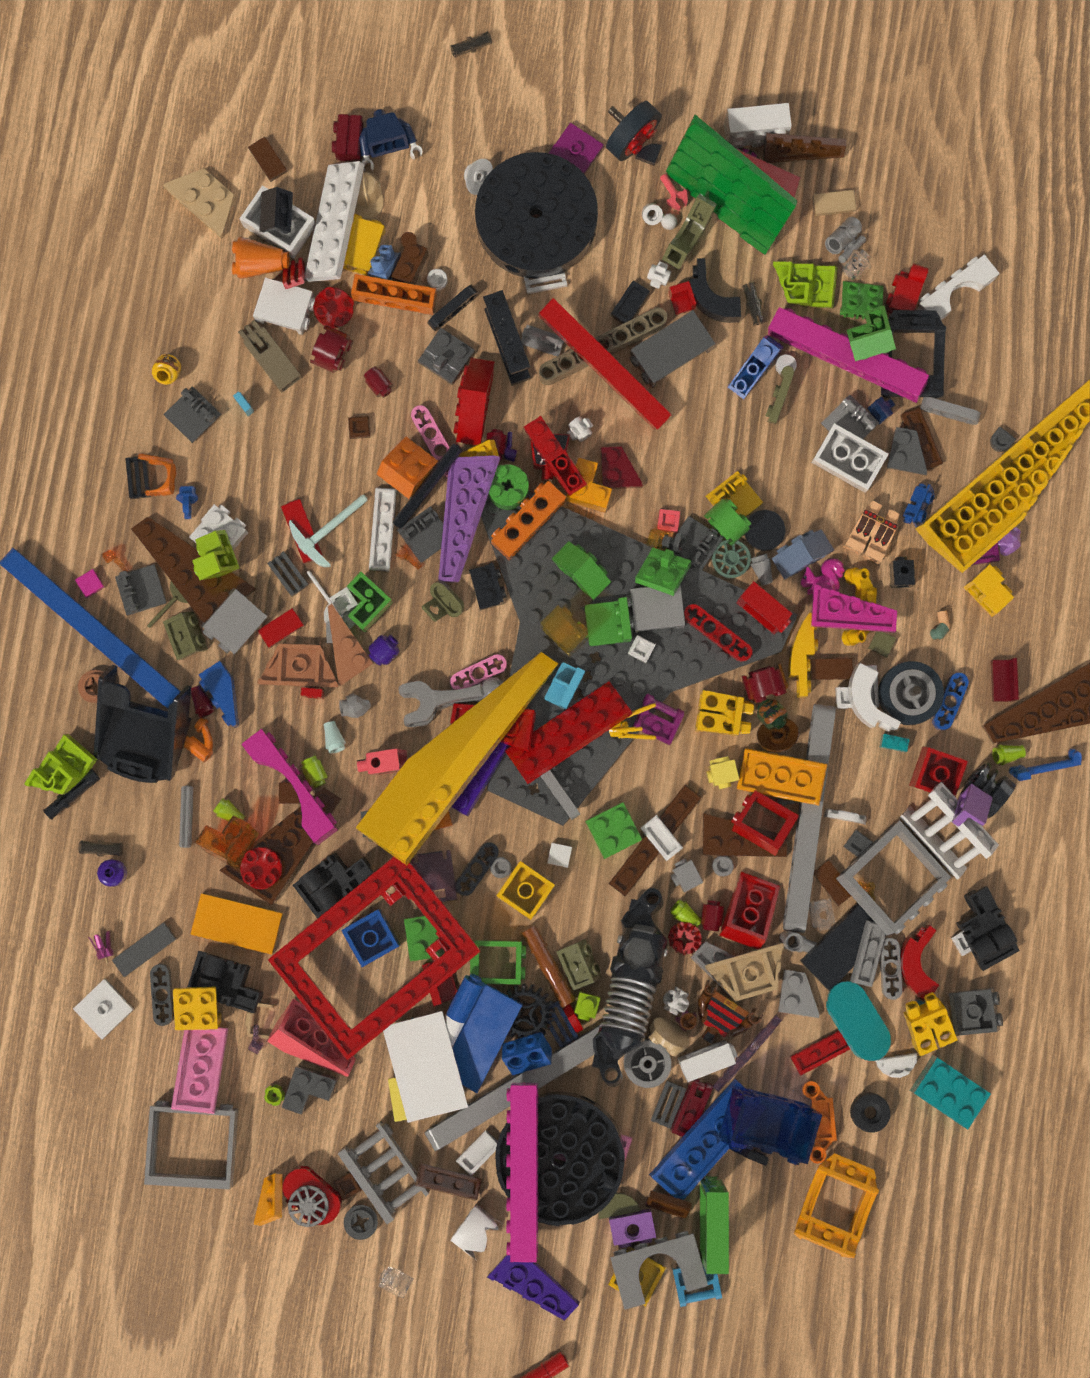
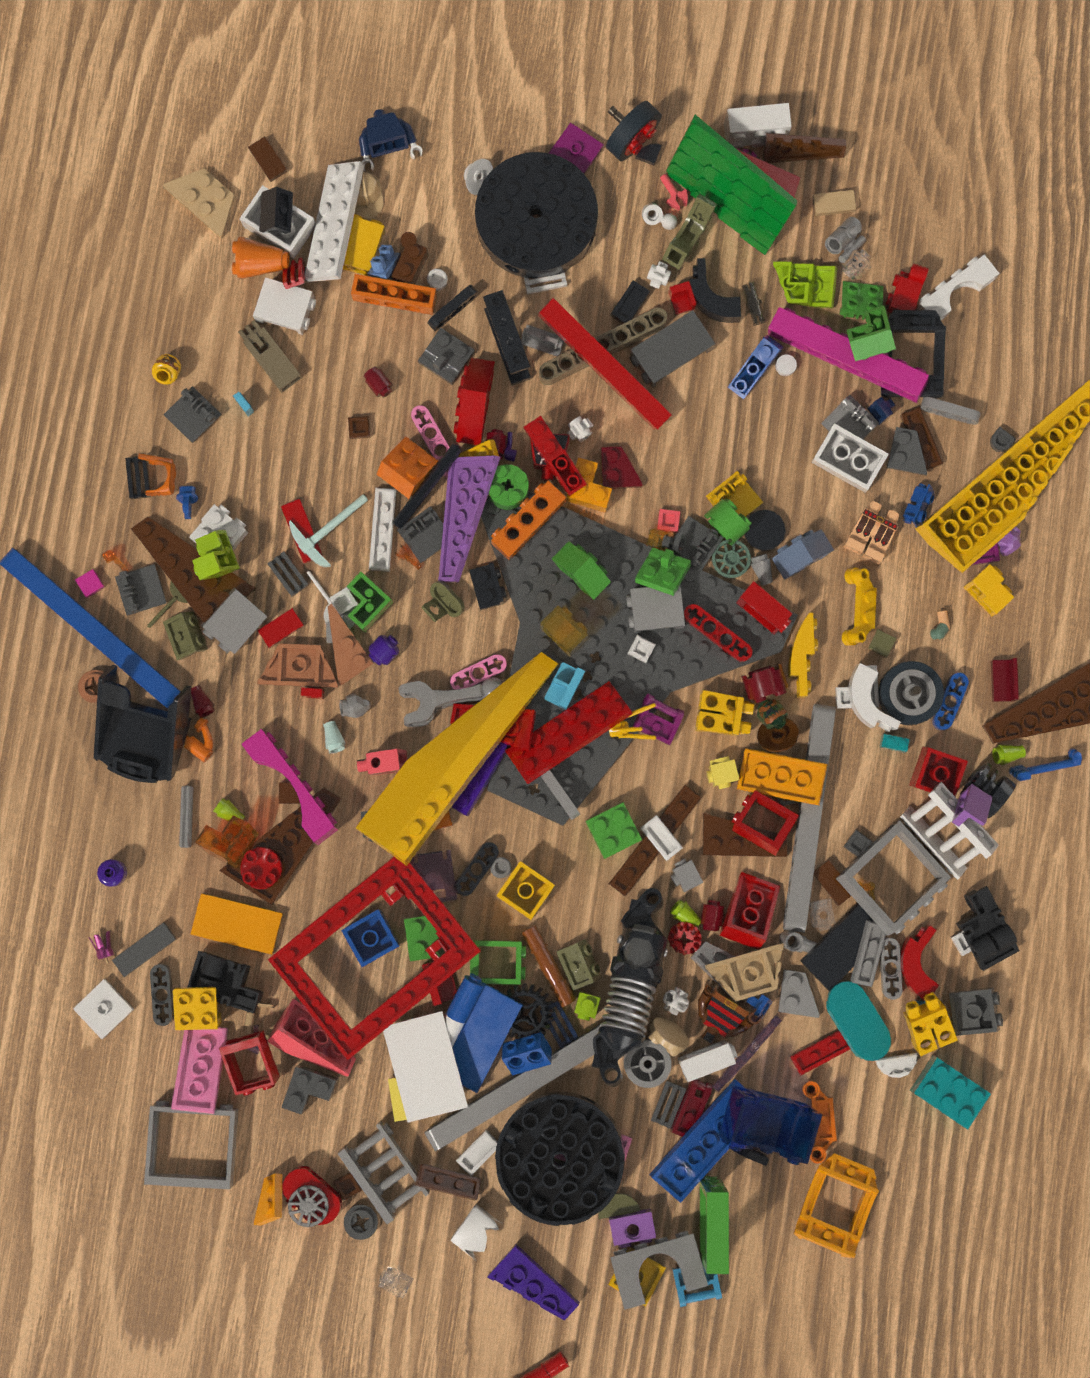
lime slope [24,734,98,795] -> none
black pin [43,769,100,820] -> none
clear smoke pin [78,840,123,857] -> none
blue slope [199,661,239,728] -> none
lime plate [264,1085,285,1106] -> none
black plate [293,853,374,919] -> none
lime brick [301,756,328,788] -> none
dark red brick [310,325,353,373] -> none
red dish [313,287,354,328] -> none
dark red brick [332,114,364,162] -> none
clear smoke pin [450,31,492,58] -> none
dark pink brick [506,1083,538,1262] -> none
white tile [547,843,572,868] -> none
red tile [563,1004,583,1033] -> none
bright green bracket [585,597,632,646] -> none
reddish brown tile [645,1190,692,1219] -> none
reddish brown piece [675,1009,697,1031] -> none
light grey tile [712,856,734,877] -> none
olive plate [765,366,794,425] -> none
dark pink animal [801,558,845,595] -> none
reddish brown tile [810,658,853,680] -> none
dark pink wing [811,584,897,633] -> none
white tile [824,809,867,825] -> none
black tyre [850,1092,890,1133] -> none
black brick [889,557,915,588] -> none
none -> red window [219,1030,280,1096]
none -> blue tile [746,994,773,1019]

